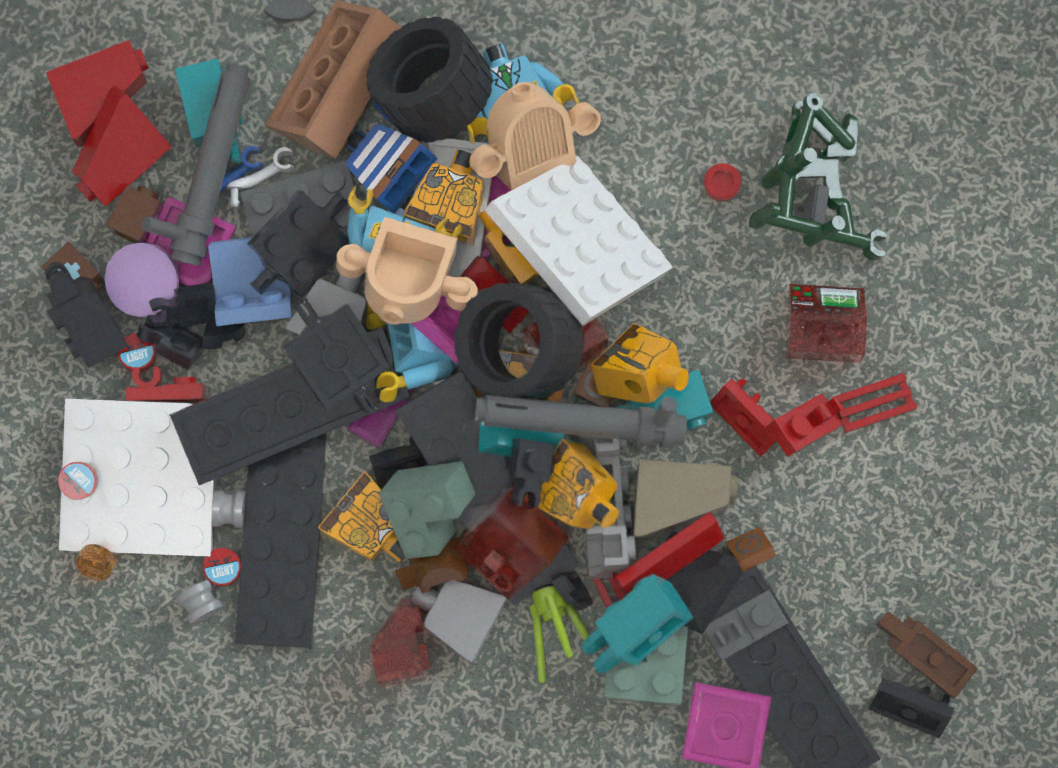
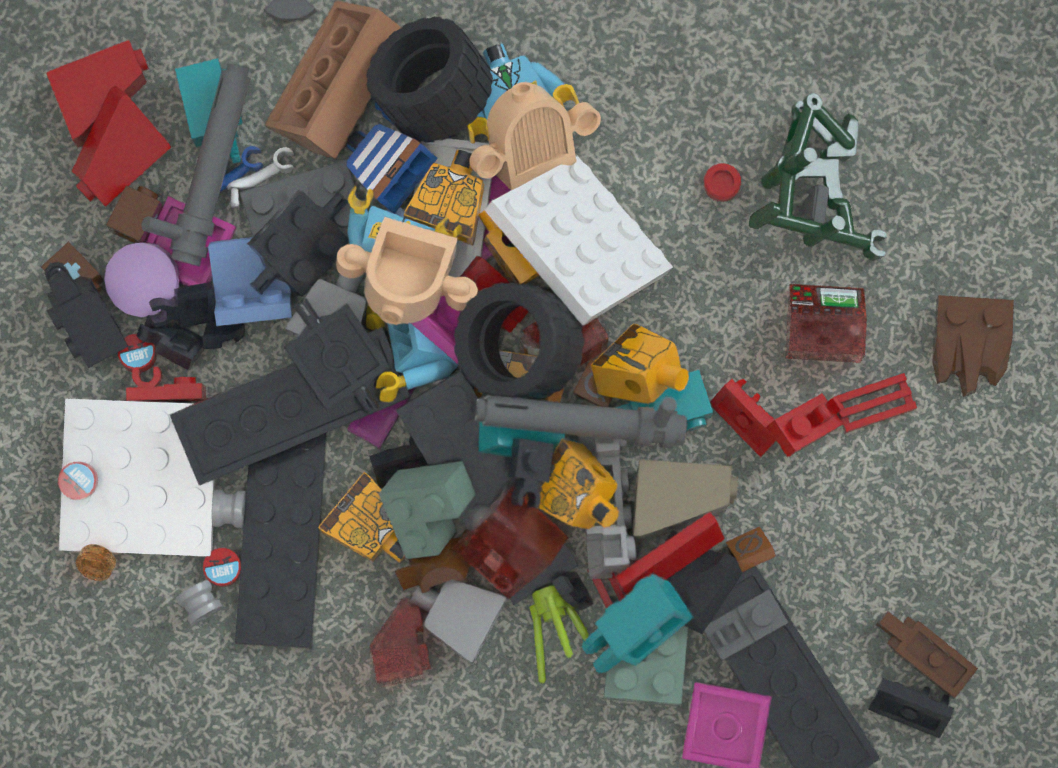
none -> reddish brown plate [932,295,1014,397]

